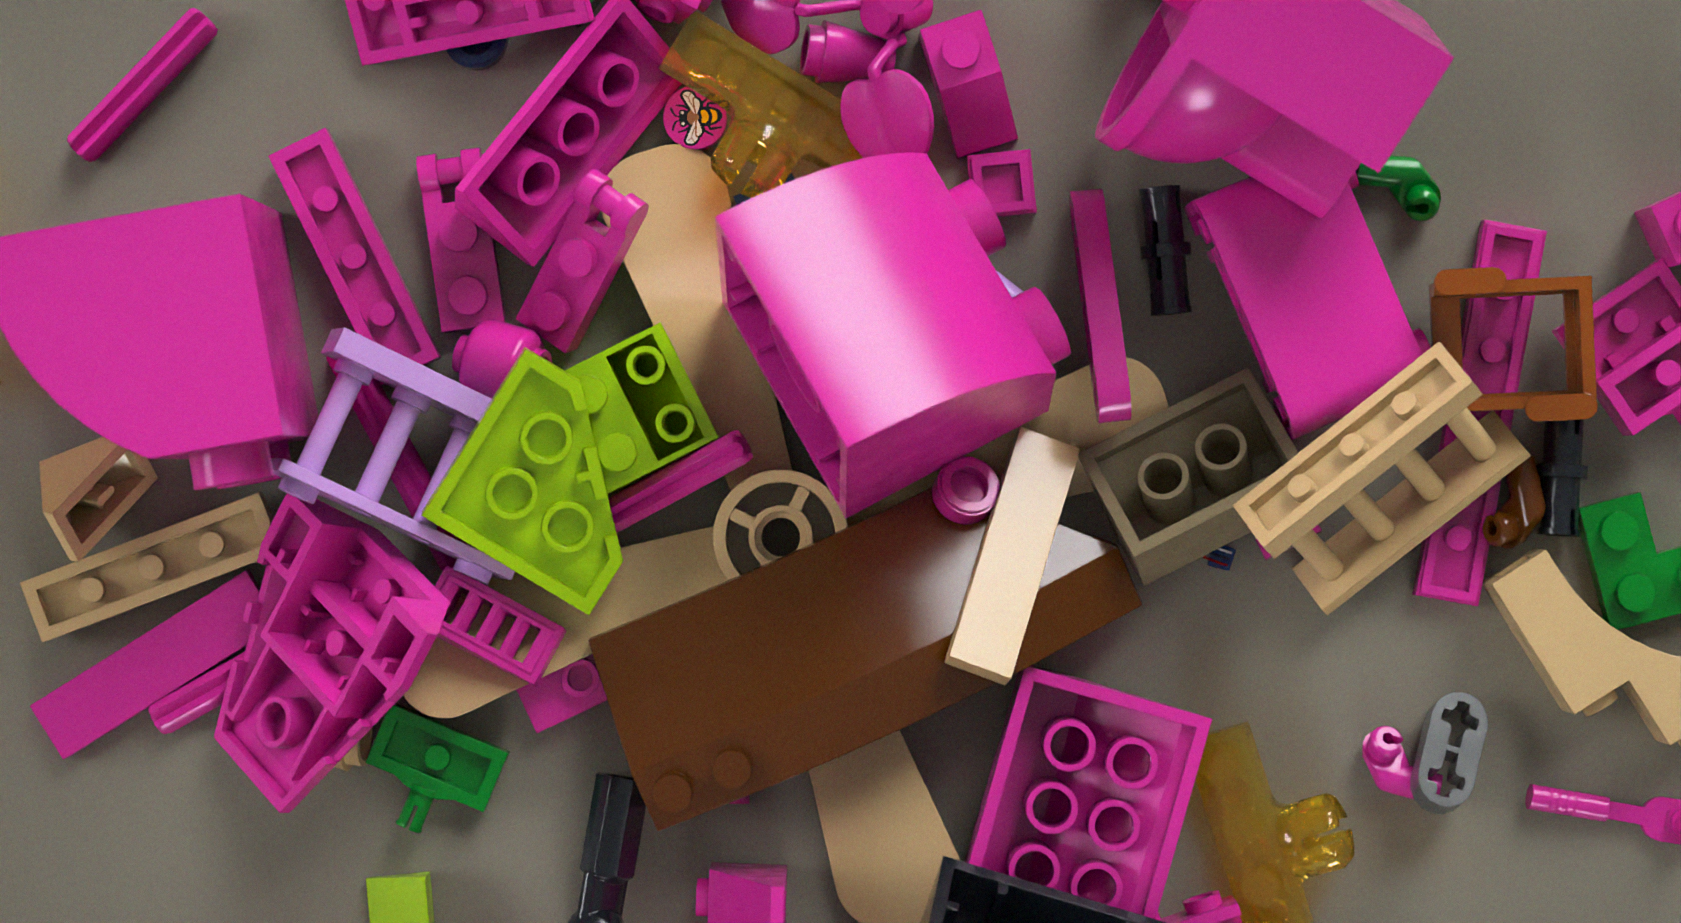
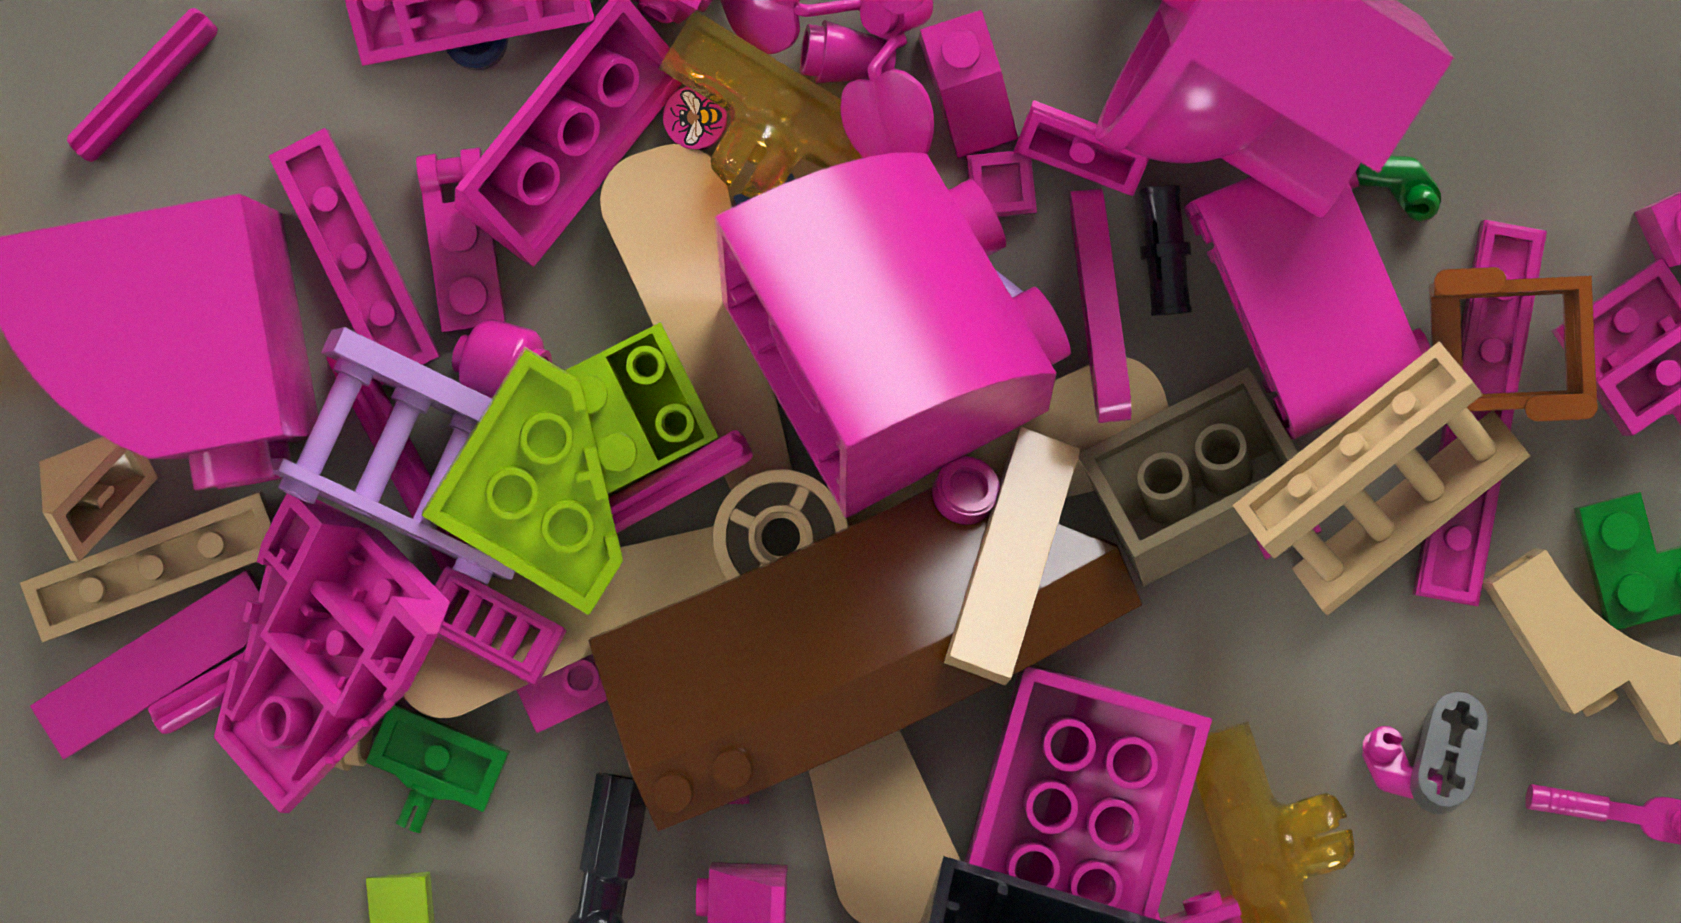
dark pink plate [516,169,649,354] -> none
clear blue piece [1203,545,1236,571] -> none
reddish brown arm [1482,456,1546,549] -> none
black pin [1536,420,1588,537] -> none
none -> dark pink slope [1014,100,1149,196]

